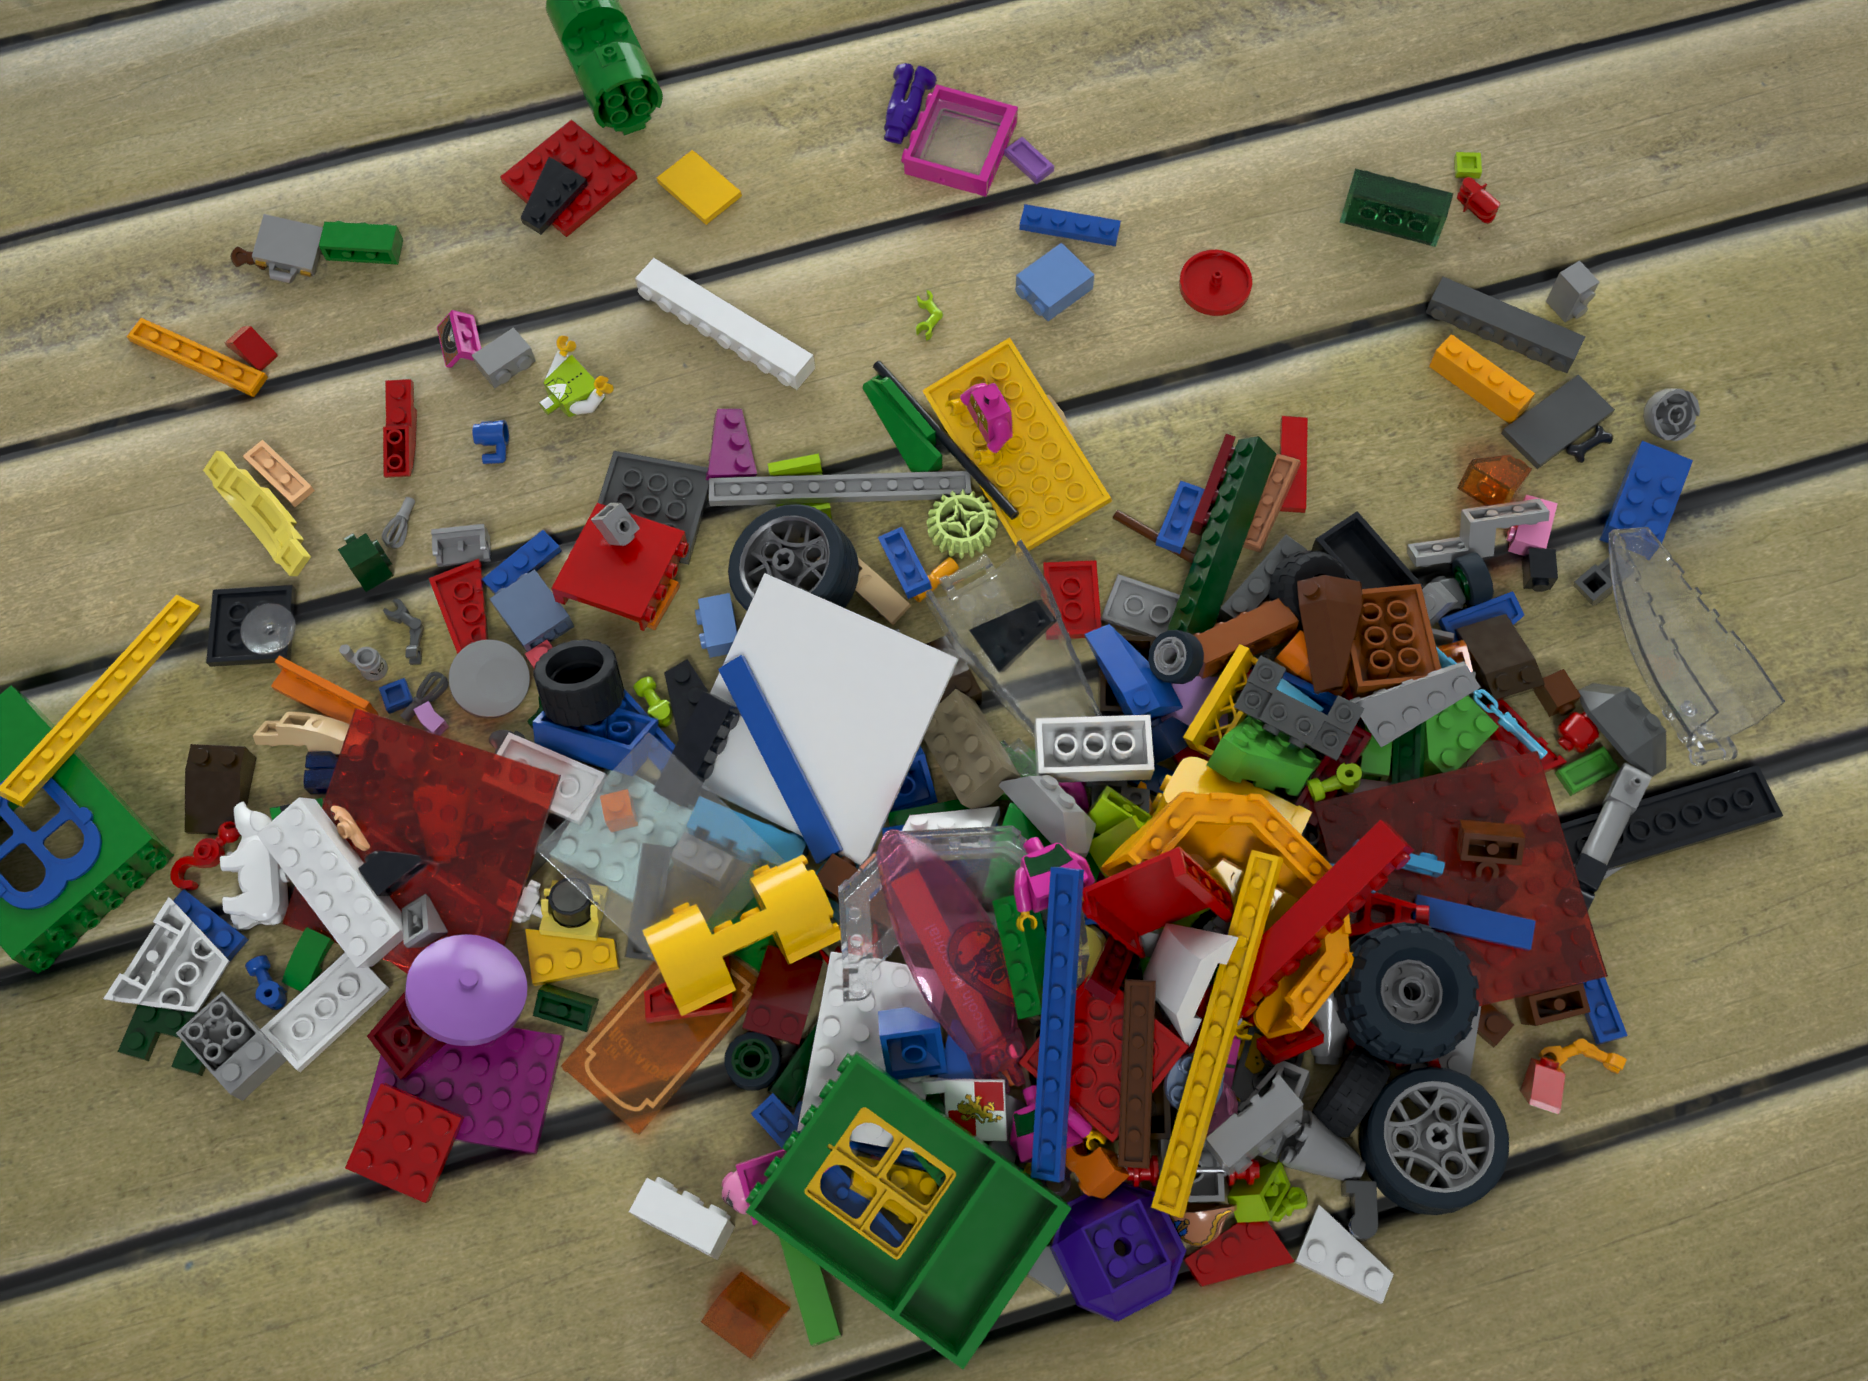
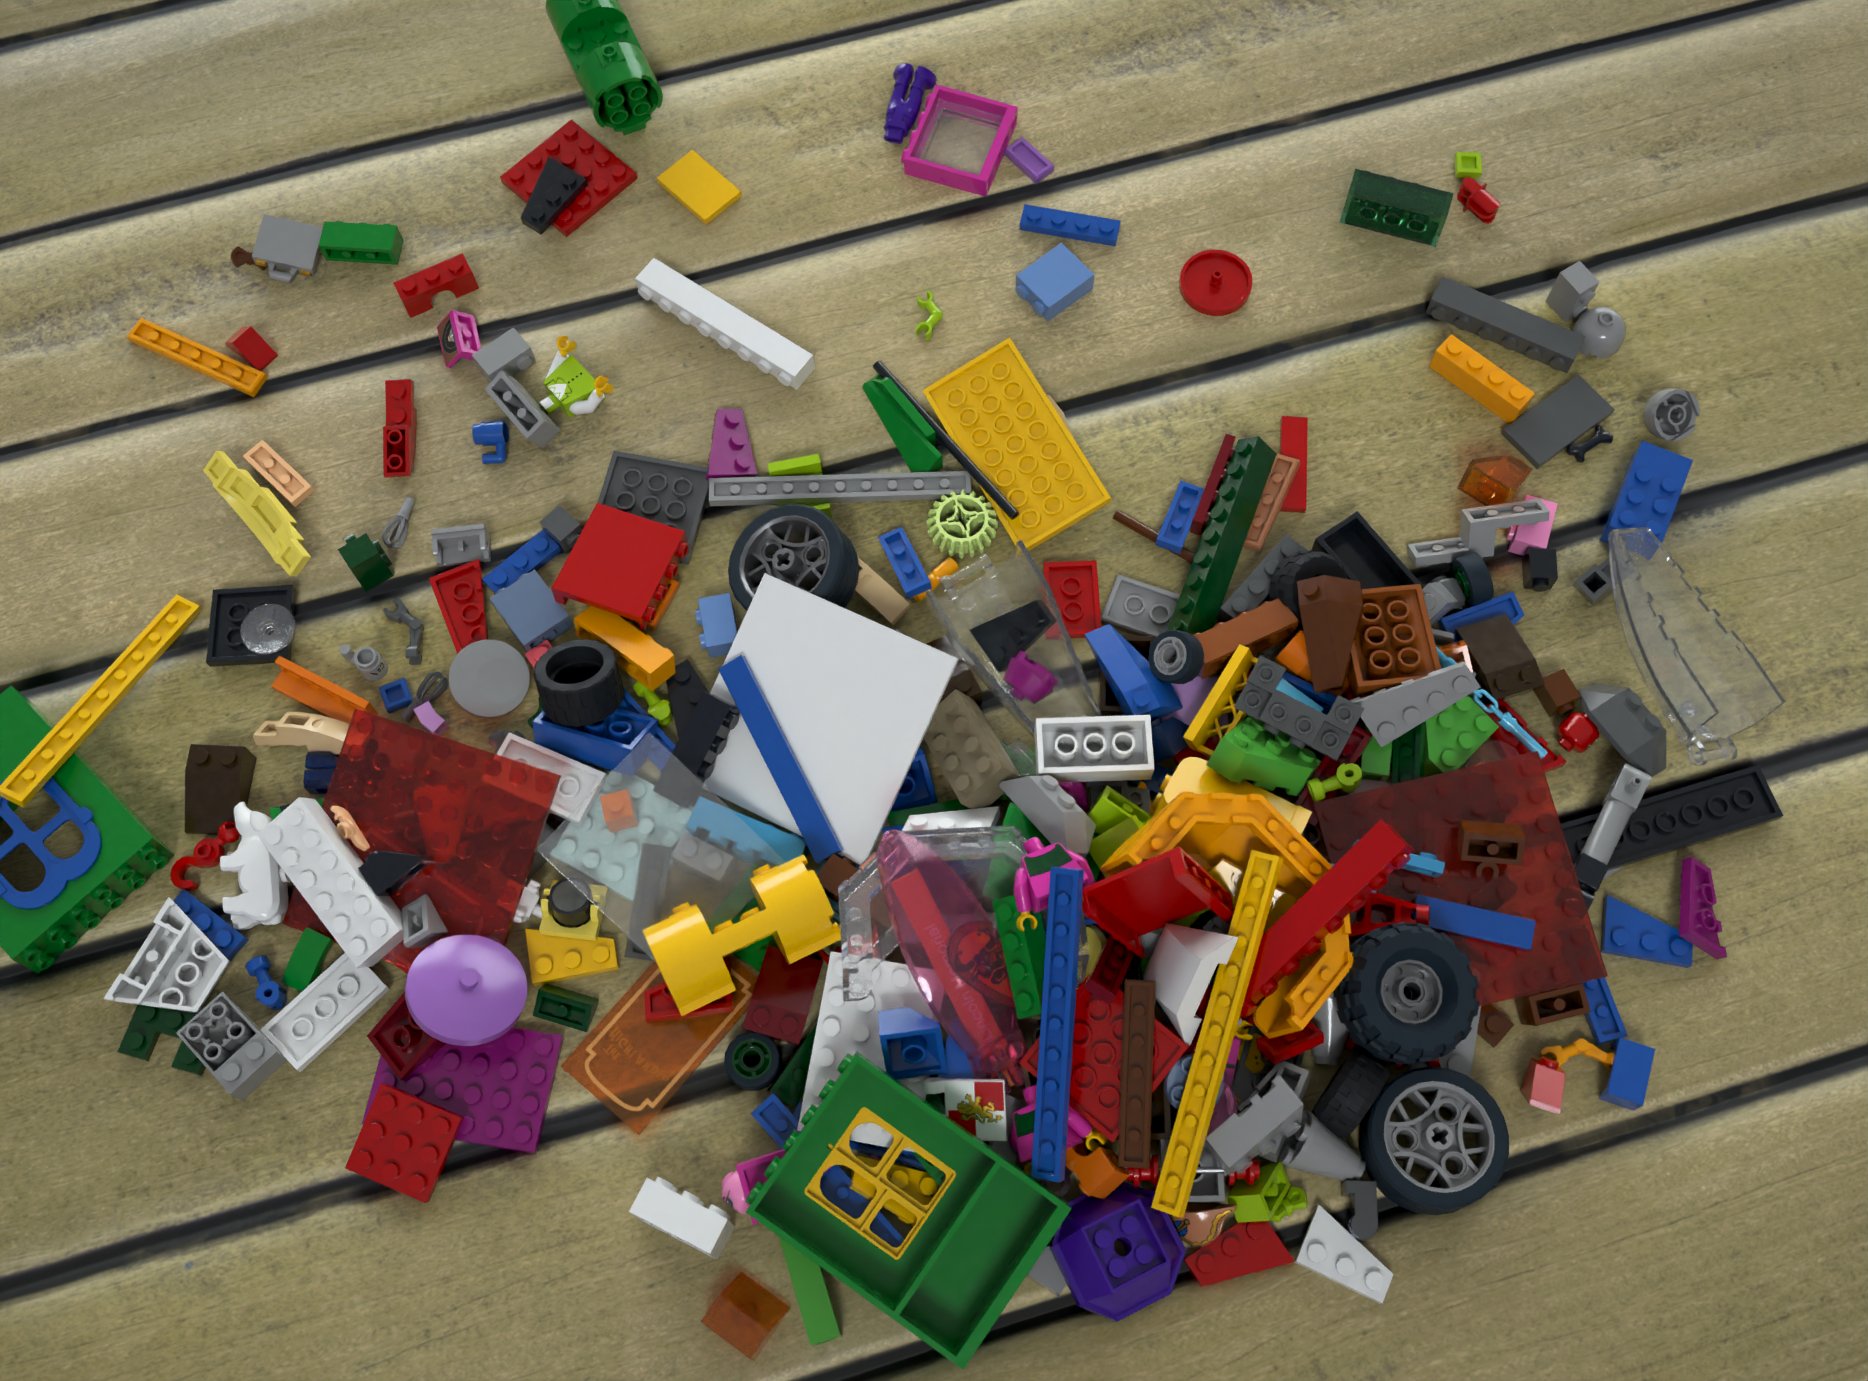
light grey brick [591,503,640,546] -> none
dark pink torso [945,383,1013,466] -> none
bright green tile [1555,746,1619,796] -> none
none -> red arch [393,253,479,318]
none -> light grey brick [485,371,560,448]
none -> dark grey brick [540,505,582,553]
none -> light orange brick [574,606,676,691]
none -> magenta cone [1003,650,1059,704]
none -> light grey cylinder [1573,306,1626,359]
none -> blue panel [1599,1037,1655,1111]
none -> blue wing [1600,895,1693,968]
none -> magenta wing [1679,857,1727,960]

